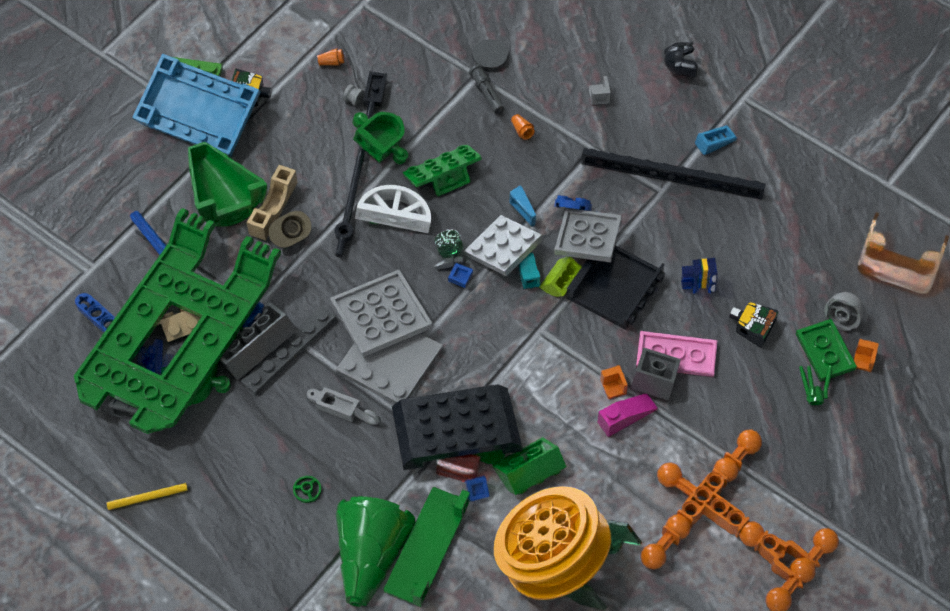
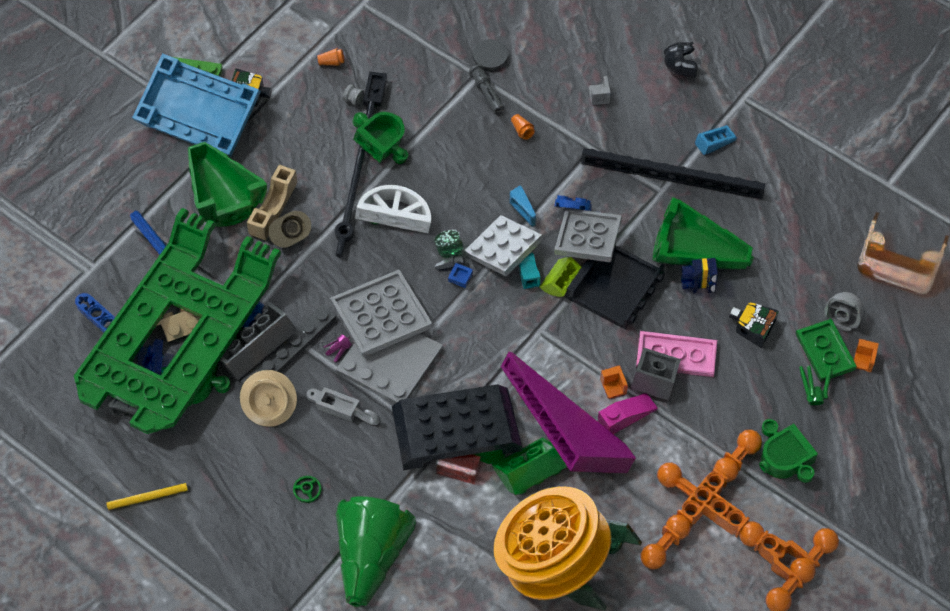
green bracket [384,487,470,607] -> none
green bracket [403,145,482,196] -> none
blue plate [465,476,490,502] -> none
none -> tan piece [240,370,297,427]
none -> flat silver piece [323,334,351,362]
none -> magenta slope [500,352,636,473]
none -> green cone [652,197,754,269]
none -> green piece [759,419,818,483]

